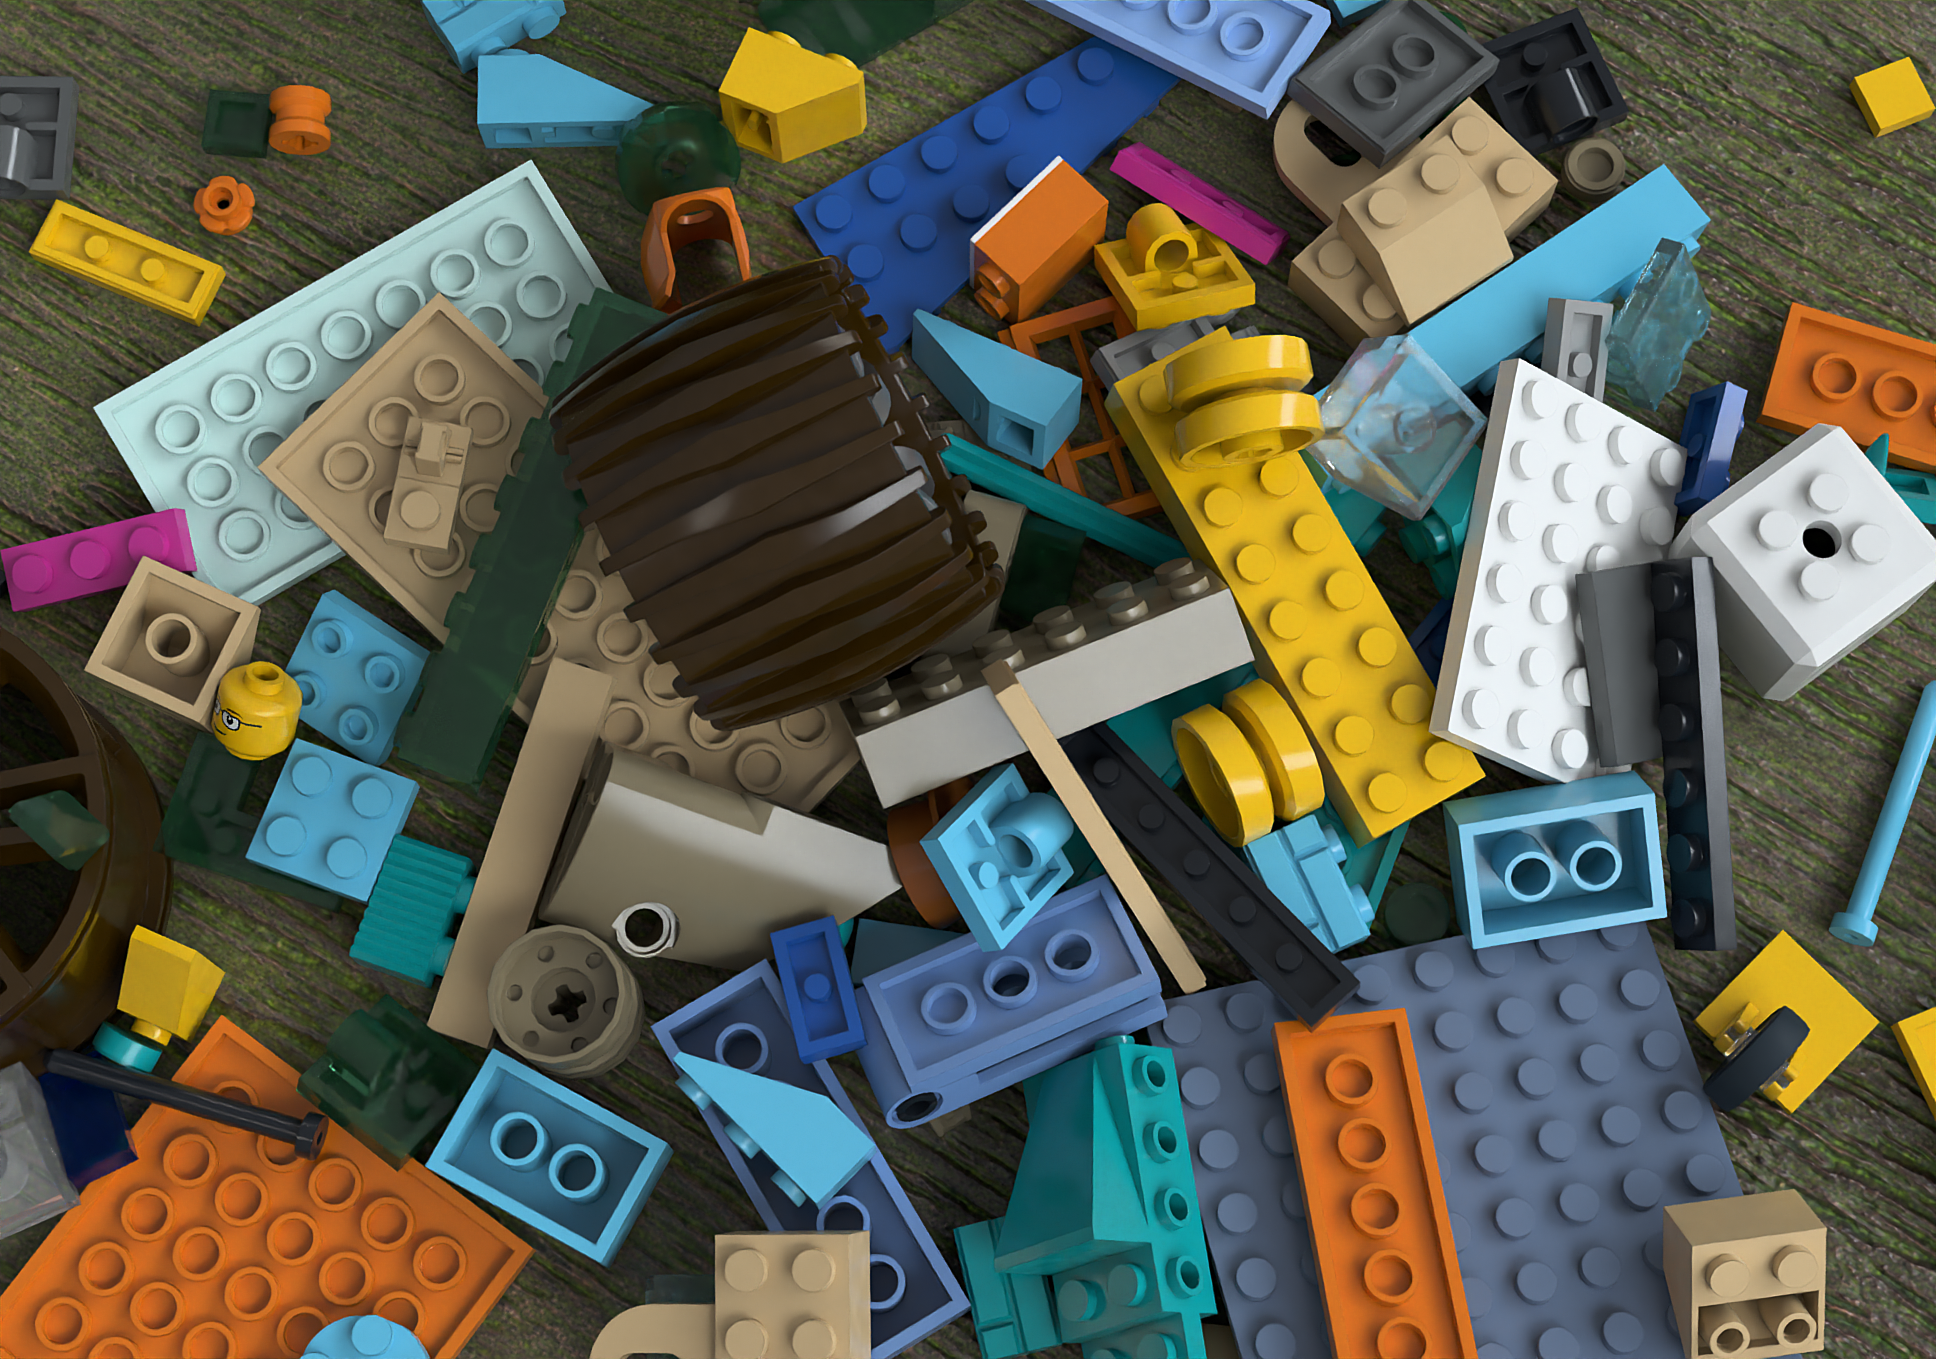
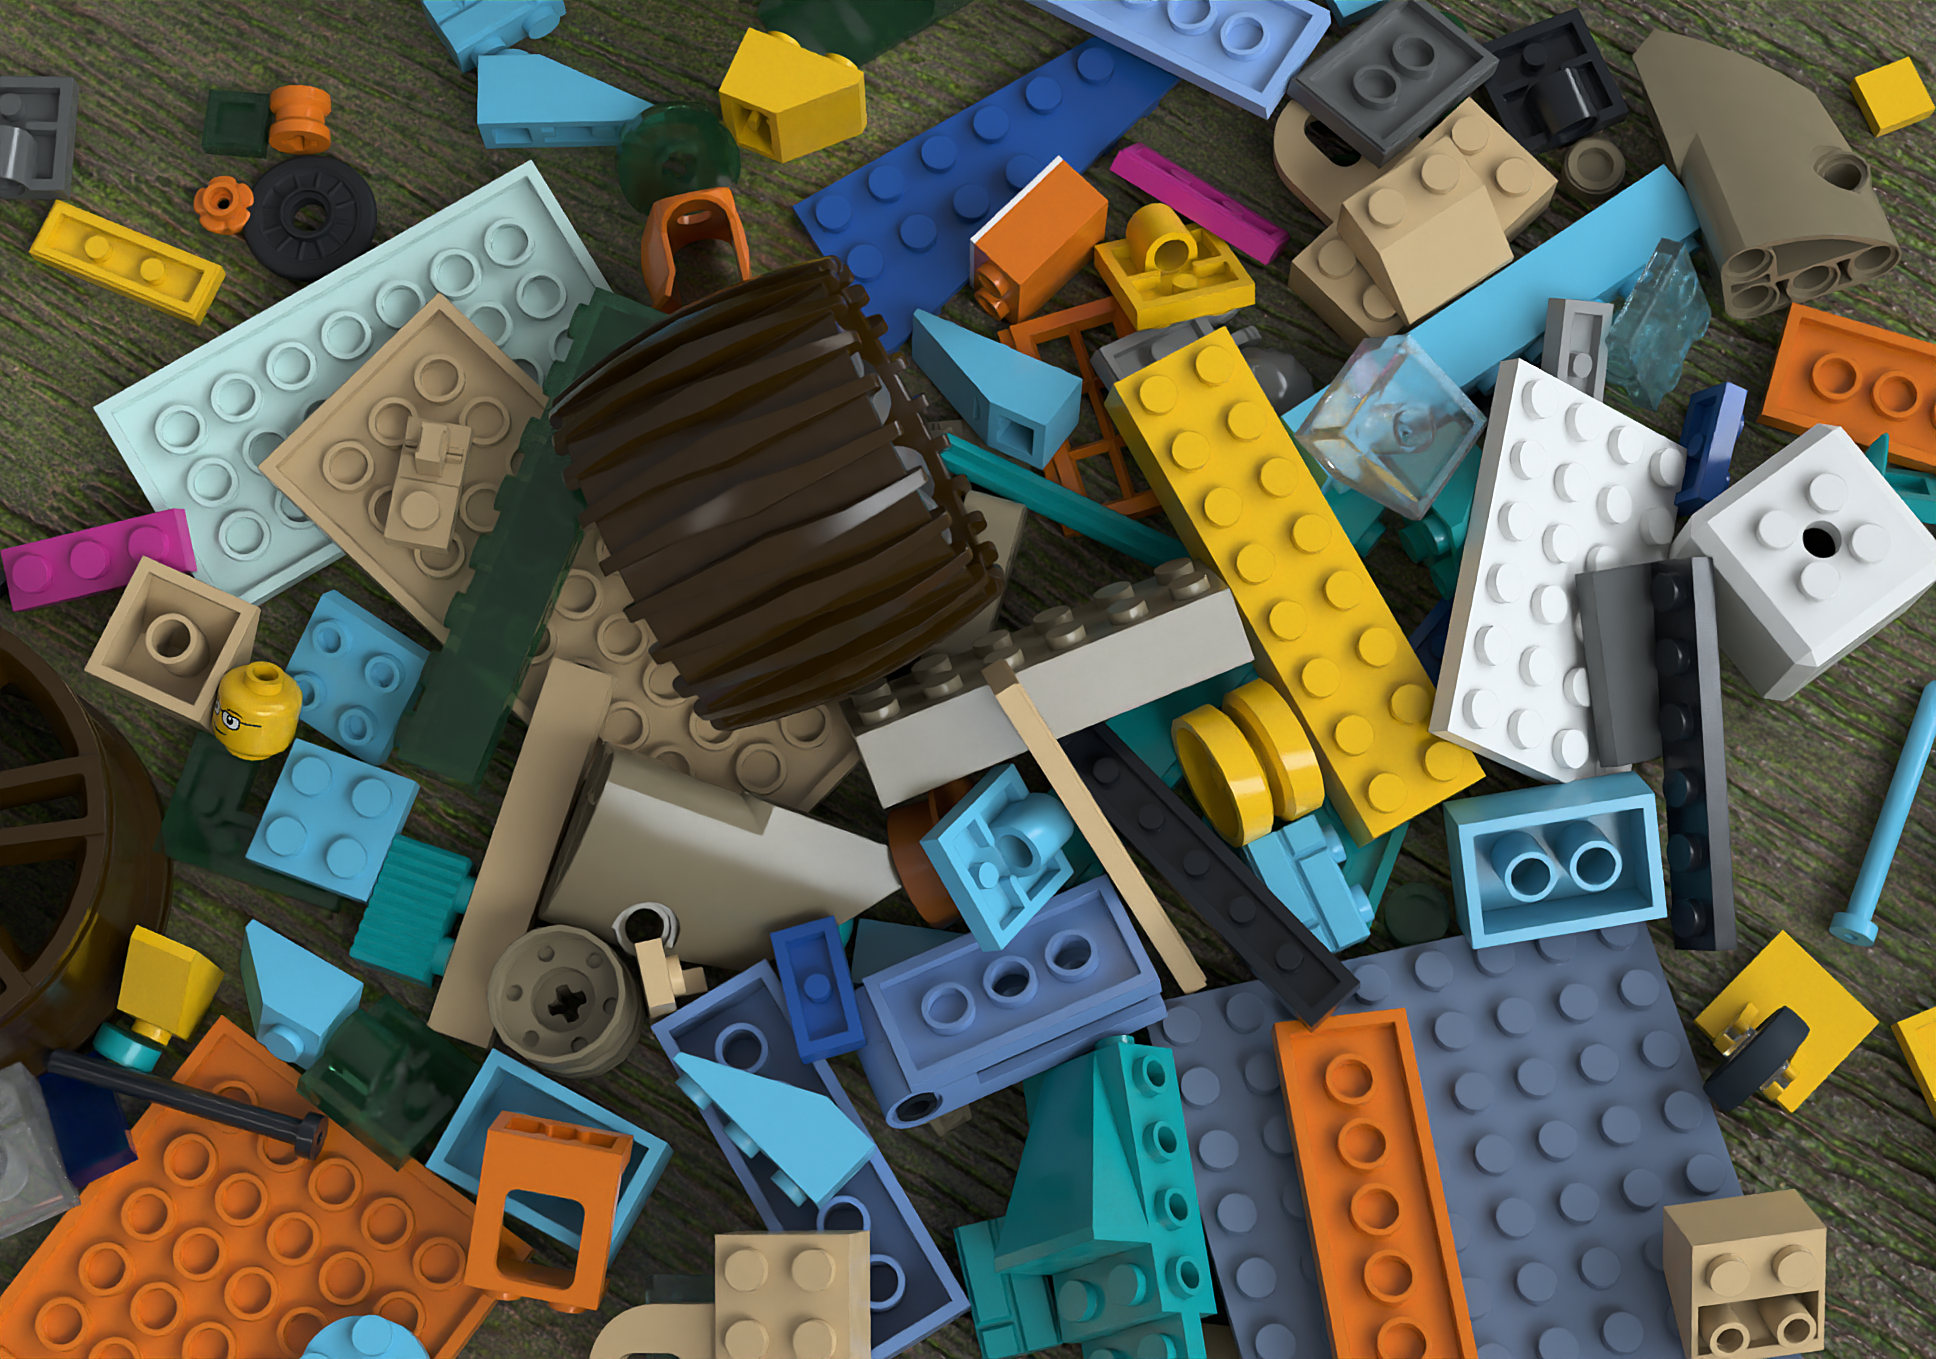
clear green slope [8,790,110,871] -> none
clear green bracket [999,514,1087,622] -> none
yellow wheel [1163,335,1325,468] -> none
none -> medium azure slope [239,919,364,1073]
none -> black wheel [243,155,377,282]
none -> orange window [464,1110,634,1314]
none -> tan hinge [635,938,709,1035]
none -> dark tan panel [1632,29,1902,320]

